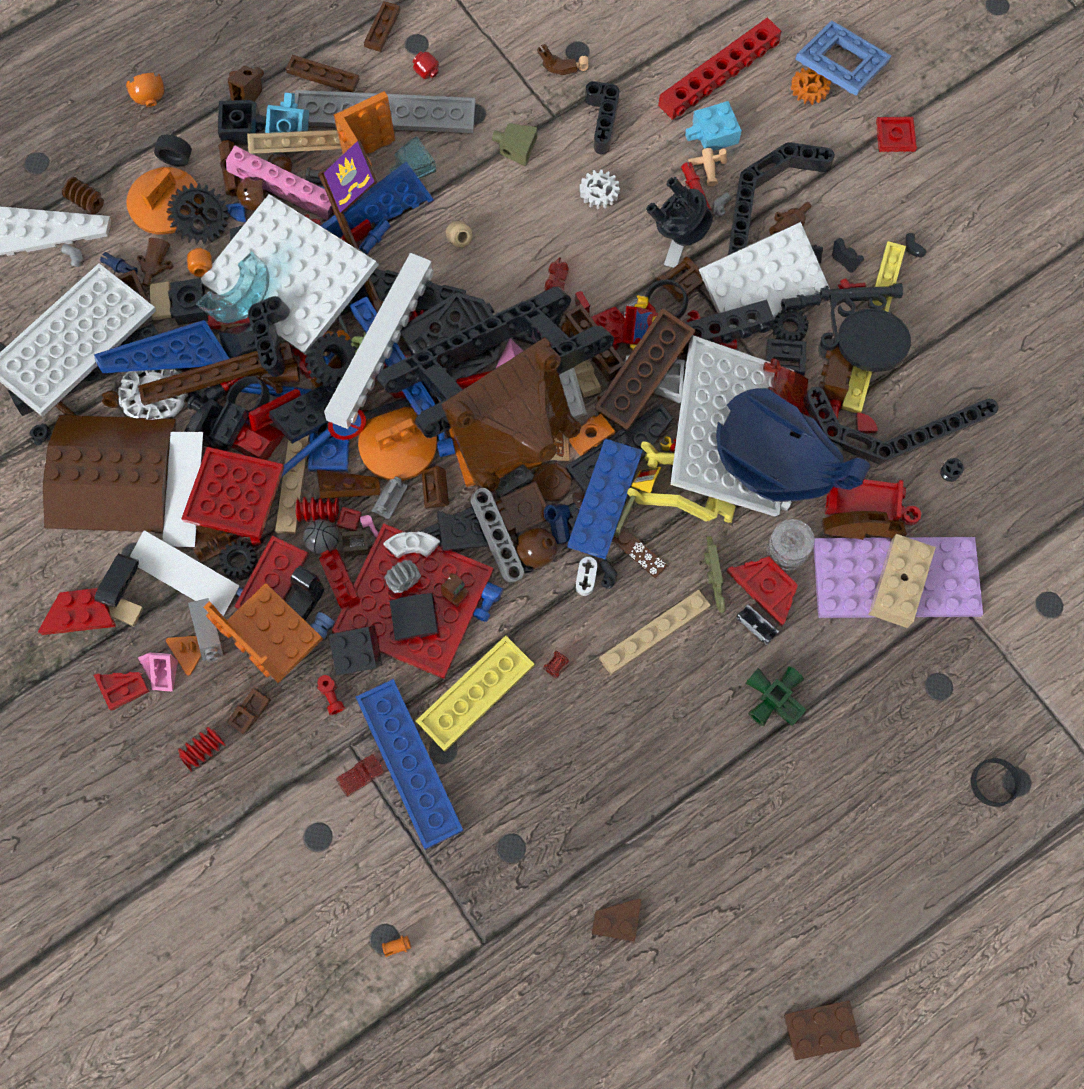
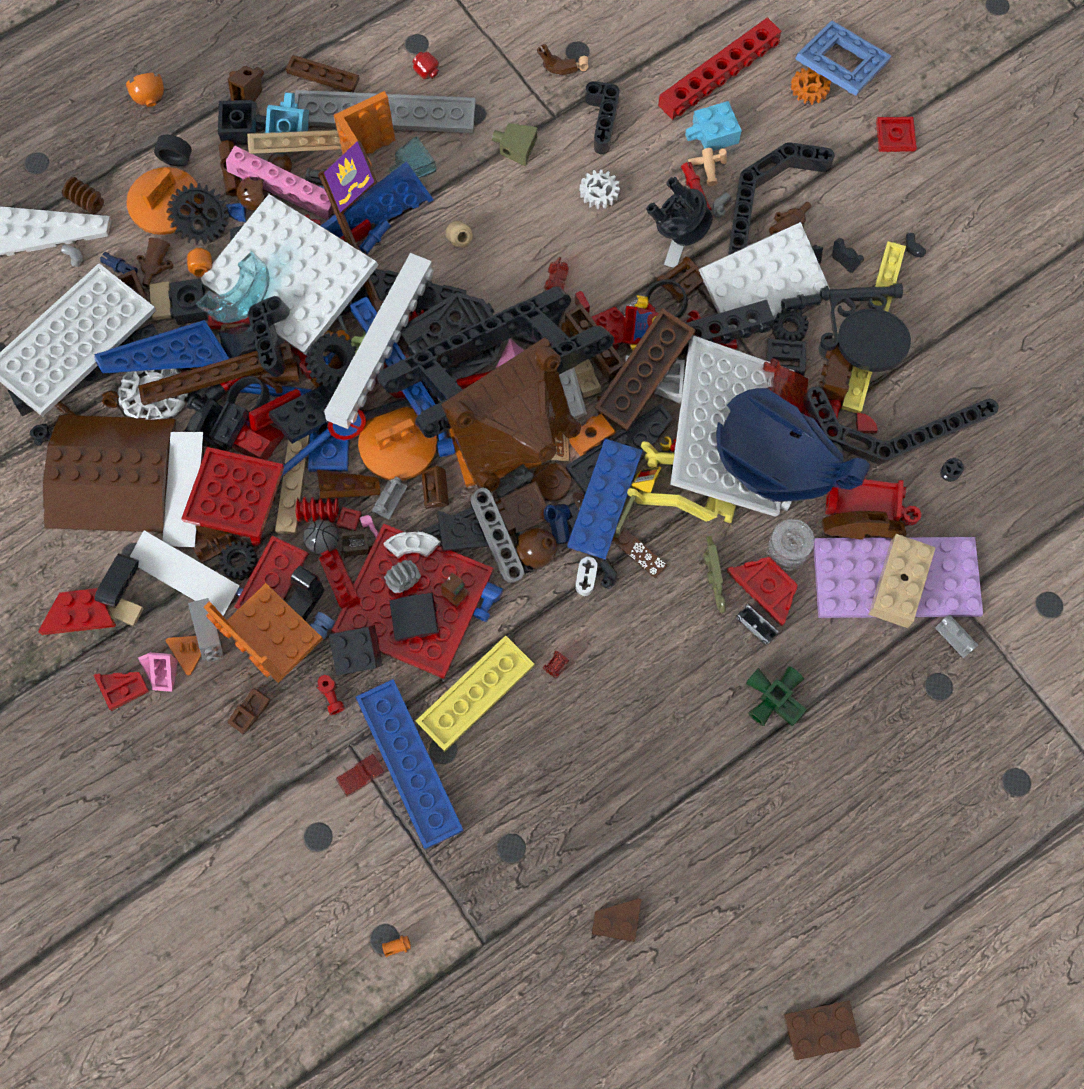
red piece [178,727,226,772] -> none
reddish brown plate [364,1,401,52] -> none
tan plate [599,590,711,675] -> none
red hand [838,278,866,289] -> none
black tyre [971,758,1021,807] -> none
none -> light grey hinge [935,615,978,658]

